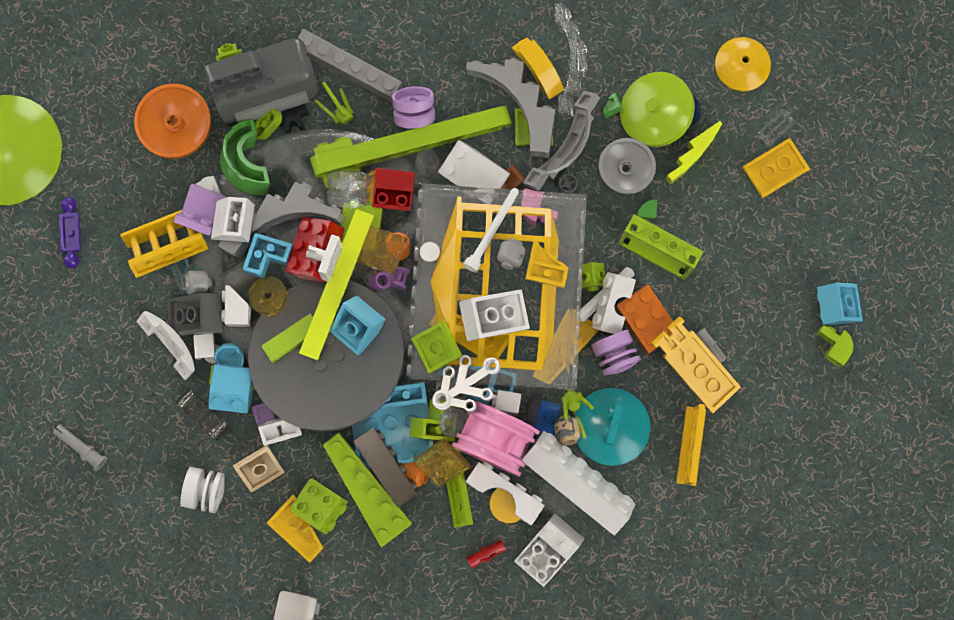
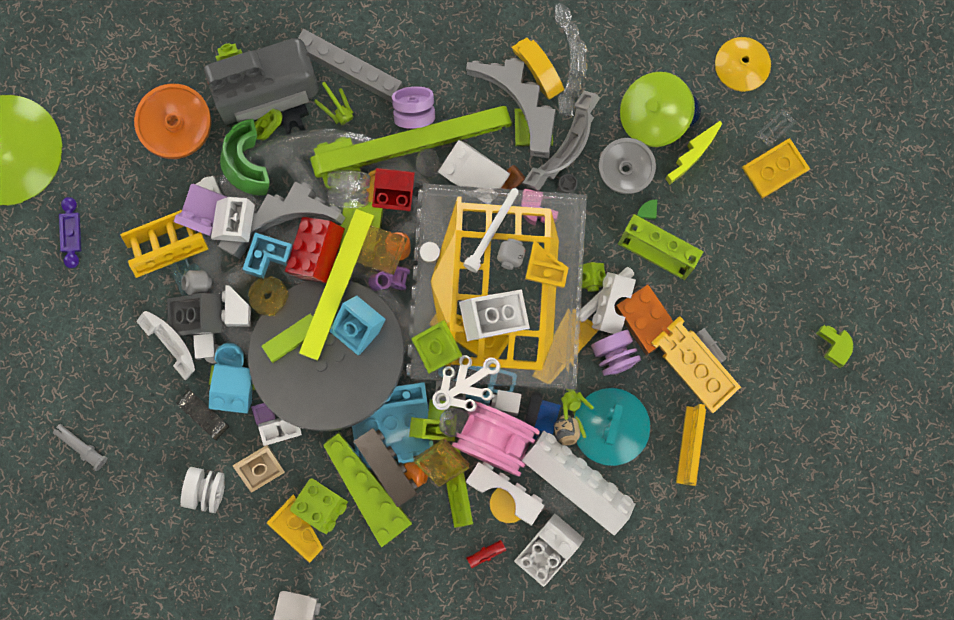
white tile [306,235,343,282] -> none
bright green tile [603,92,623,118] -> none
medium azure slope [817,283,863,325] -> none

